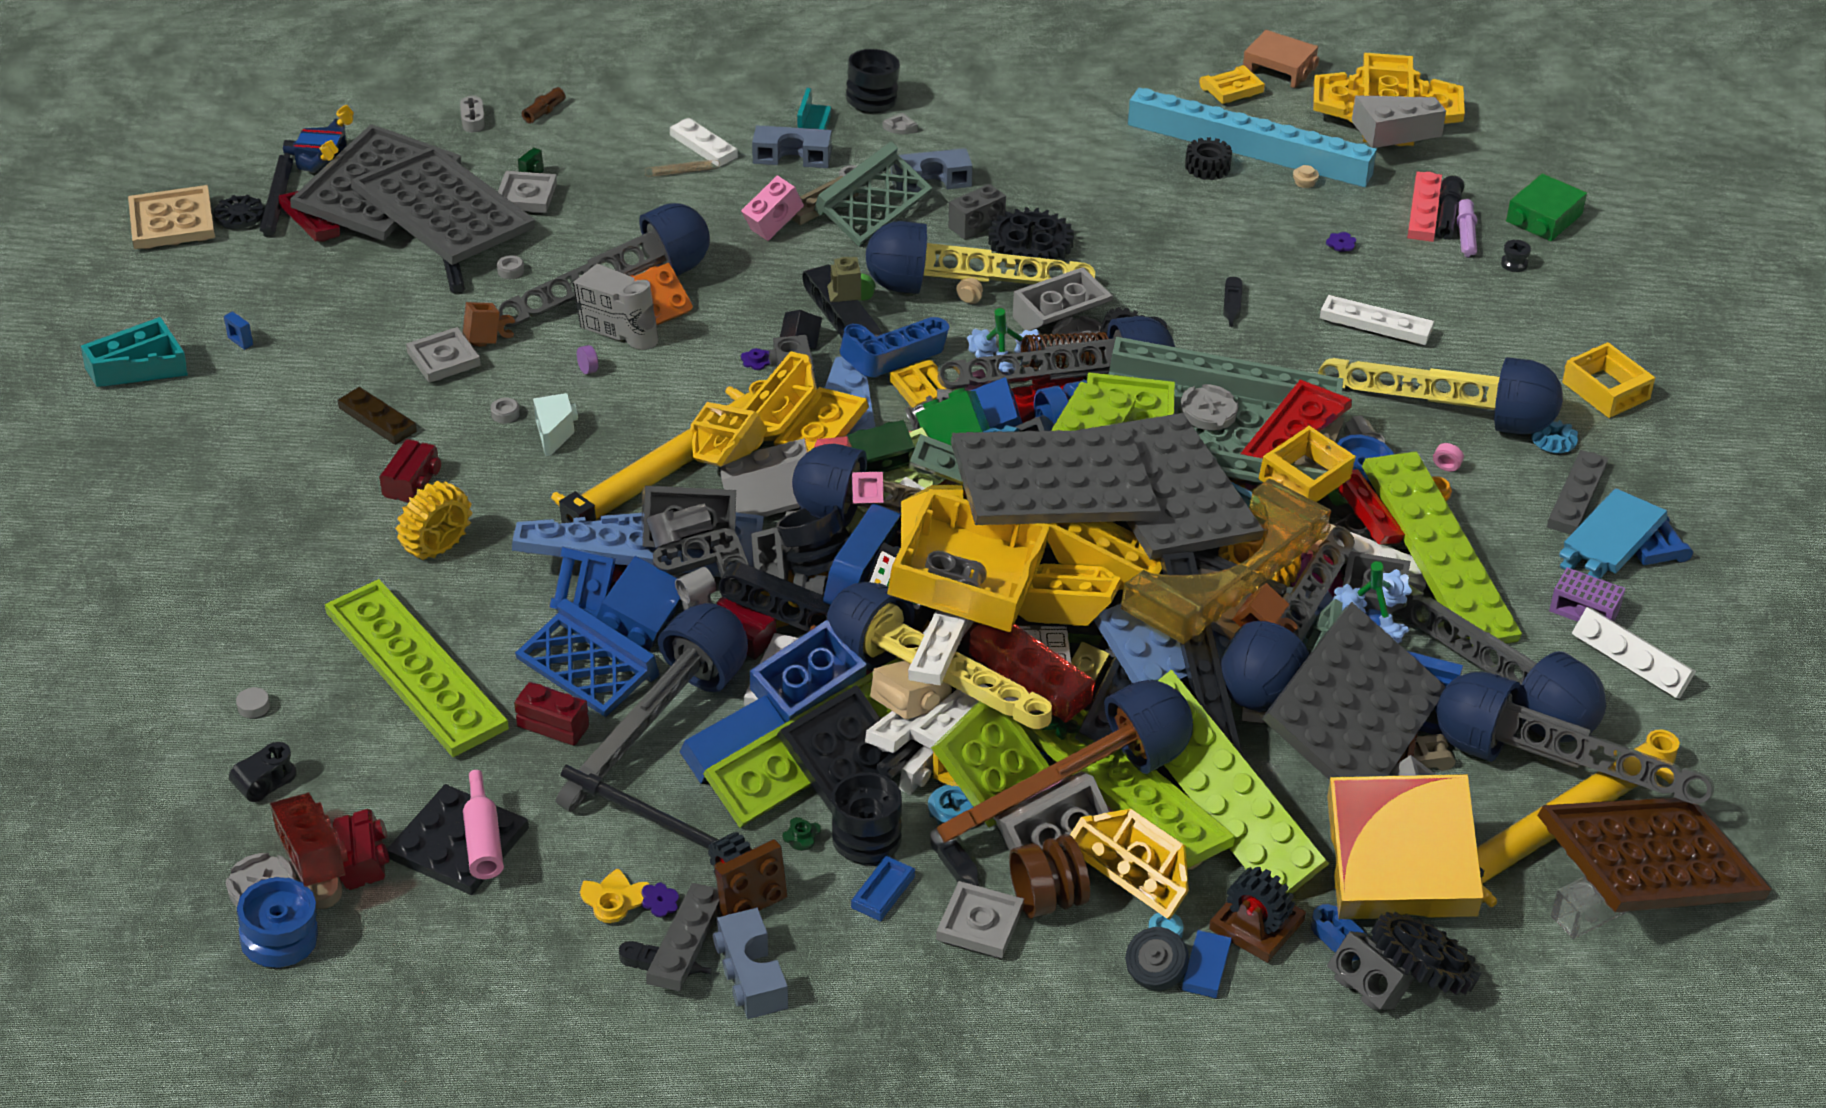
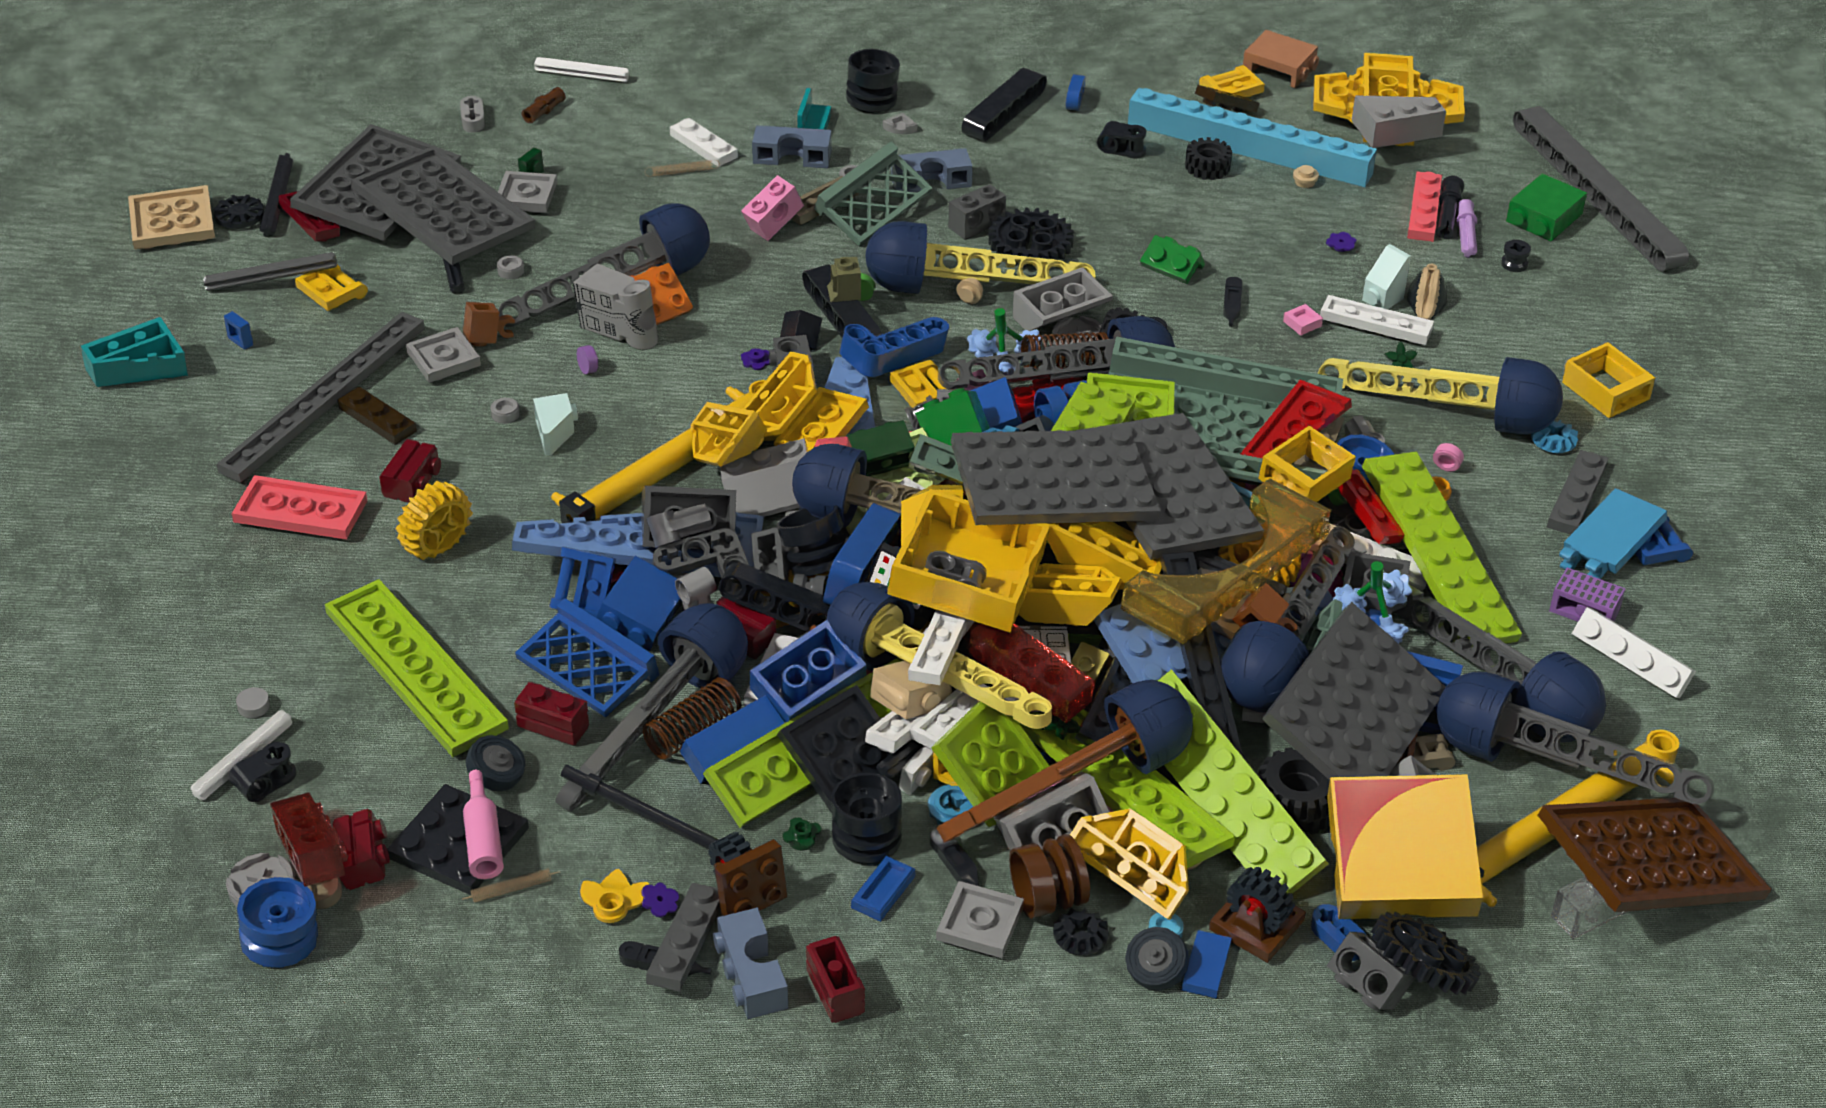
torso [283,105,354,173] -> none
bright pink tile [852,472,884,504] -> none
light grey tile [1179,384,1239,430] -> none
none -> white axle [191,710,292,801]
none -> dark grey axle [203,252,337,291]
none -> dark grey plate [217,312,425,483]
none -> coral plate [232,475,368,540]
none -> yellow plate [295,264,368,311]
none -> tan piece [462,868,560,902]
none -> black wheel [465,735,526,791]
none -> white axle [534,57,629,83]
none -> reddish brown piece [643,677,742,760]
none -> dark red brick [806,936,865,1023]
none -> black beam [962,67,1047,142]
none -> black gear [1053,907,1109,955]
none -> blue beam [1066,74,1086,111]
none -> black piece [1096,121,1147,159]
none -> green bracket [1140,235,1205,284]
none -> dark brown plate [1195,84,1260,114]
none -> black tyre [1258,747,1330,835]
none -> bright pink plate [1283,304,1323,336]
none -> light aqua slope [1362,244,1411,309]
none -> dark green plant [1384,341,1418,368]
none -> tan hat [1407,264,1447,320]
none -> dark grey beam [1513,106,1689,271]

